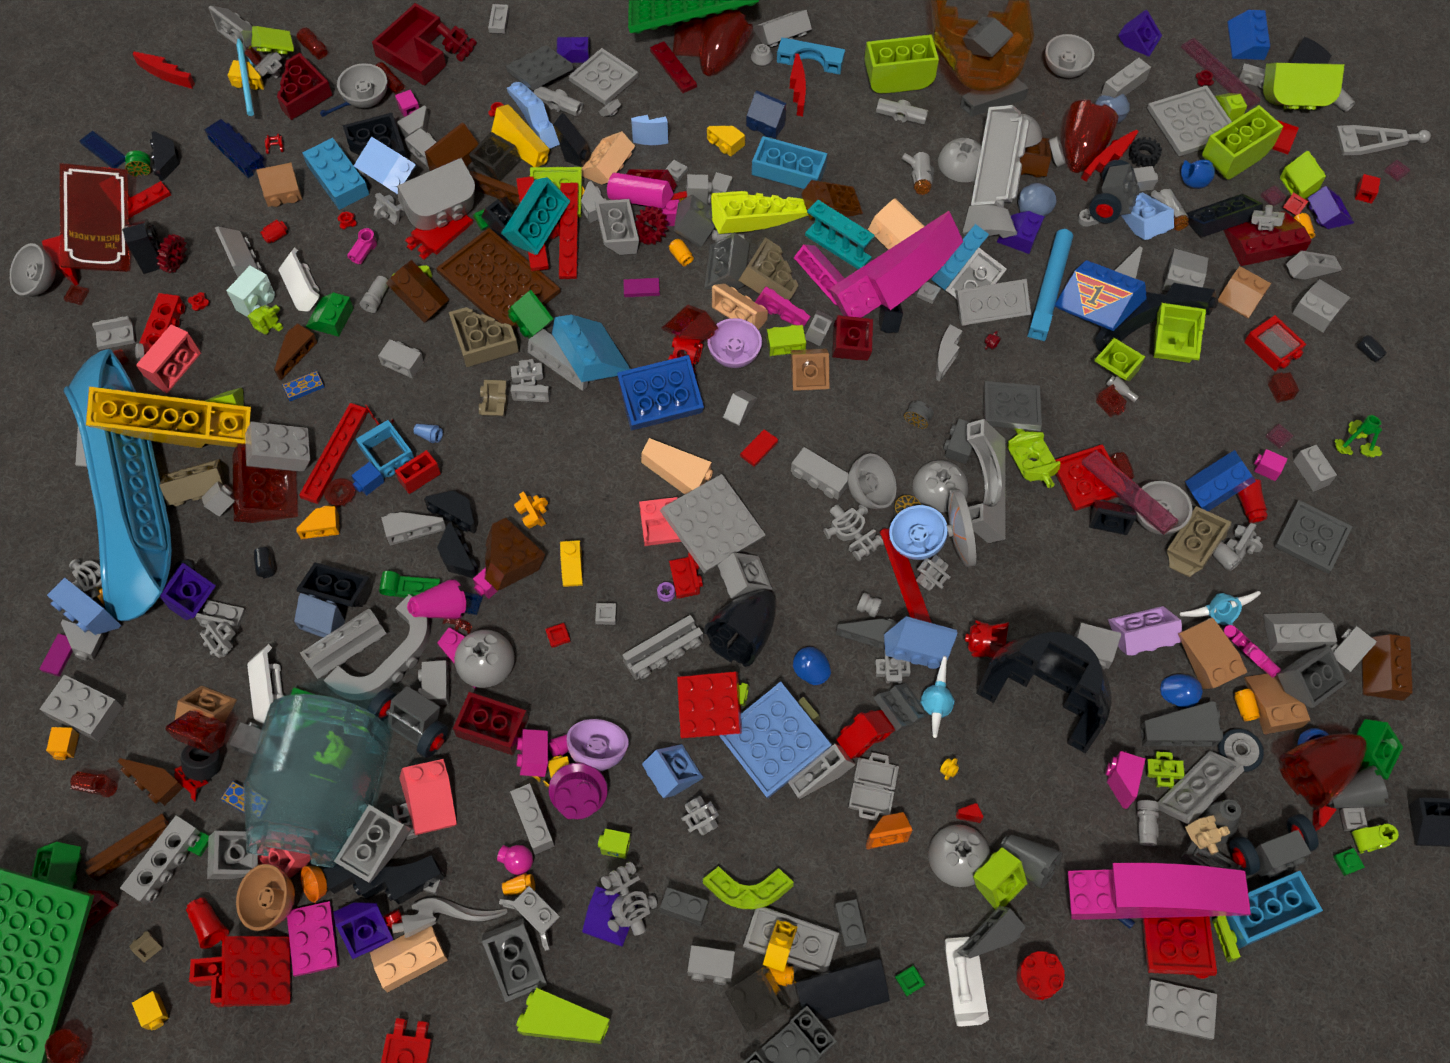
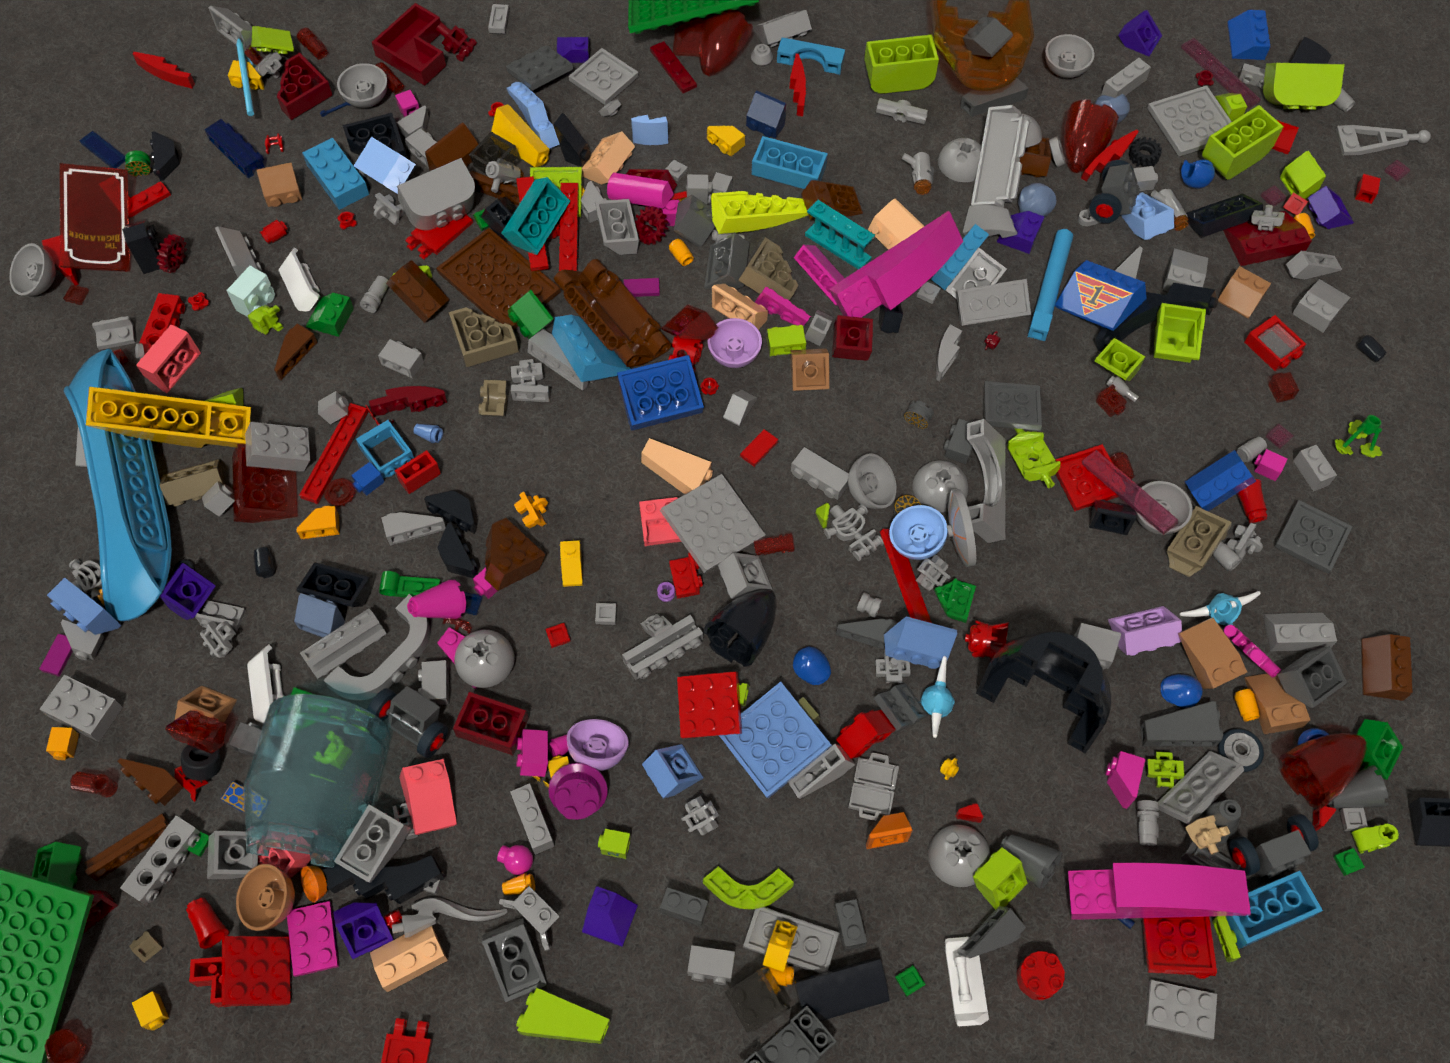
blue tile [282,371,324,401] -> none
dark pink piece [347,228,377,264] -> none
light grey piece [534,86,583,116] -> none
light grey piece [601,862,657,936] -> none
light grey brick [1331,626,1377,674] -> none
none -> light grey brick [318,391,349,424]
none -> dark red slope [369,386,447,416]
none -> light grey piece [486,158,523,193]
none -> reddish brown panel [554,259,671,367]
none -> light grey slope [640,614,672,637]
none -> red plate [700,378,719,395]
none -> clear red axle [754,533,794,556]
none -> lime slope [815,503,830,528]
none -> green slope [934,578,976,623]
none -> light grey piece [1237,437,1267,462]

